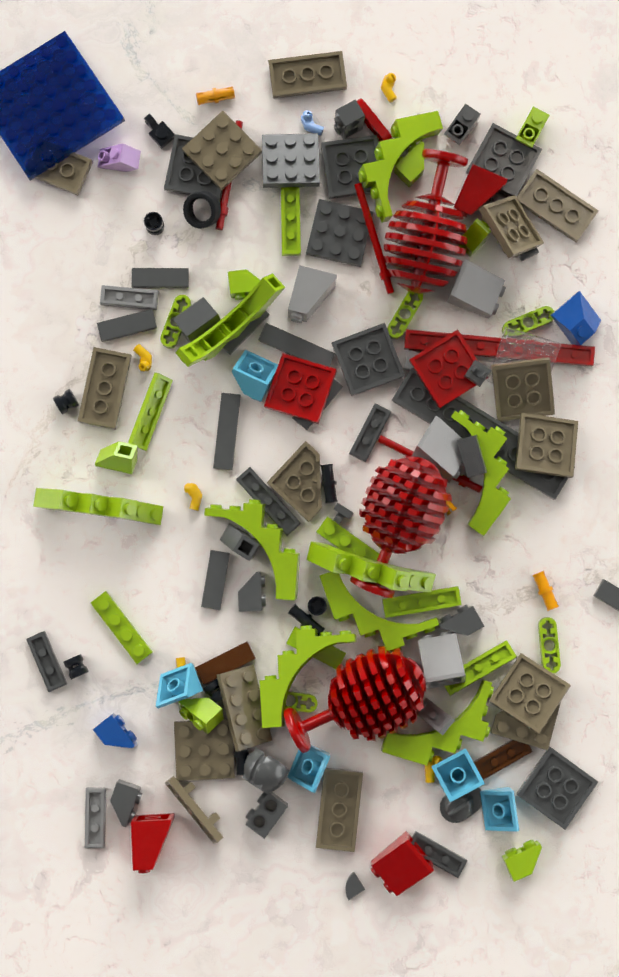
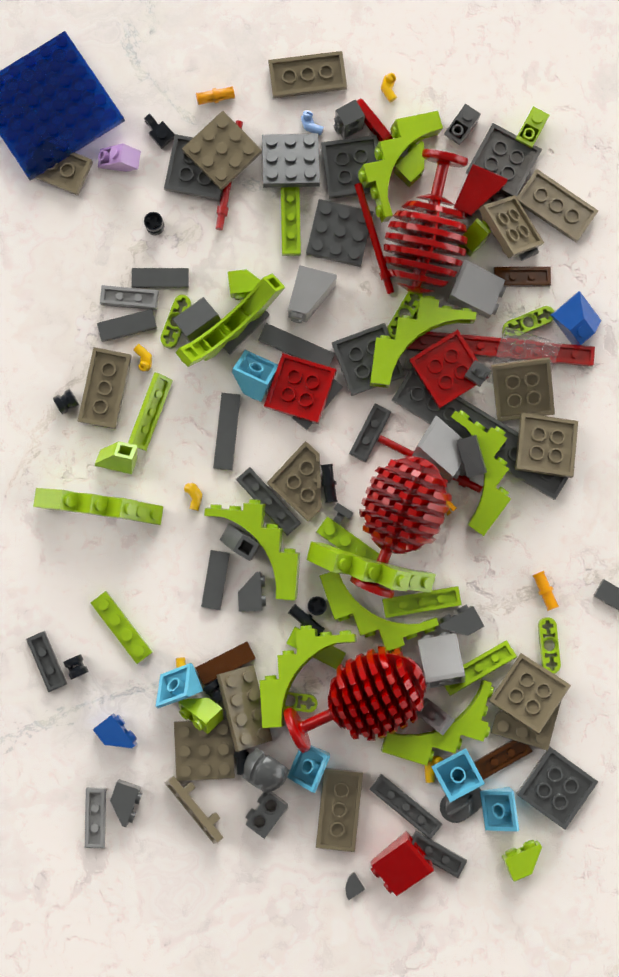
red slope [131,813,175,873] -> none
black tyre [183,191,221,229] -> none
none -> dark grey tile [369,774,442,840]
none -> lime arch [370,295,477,388]
none -> reddish brown tile [493,267,551,287]

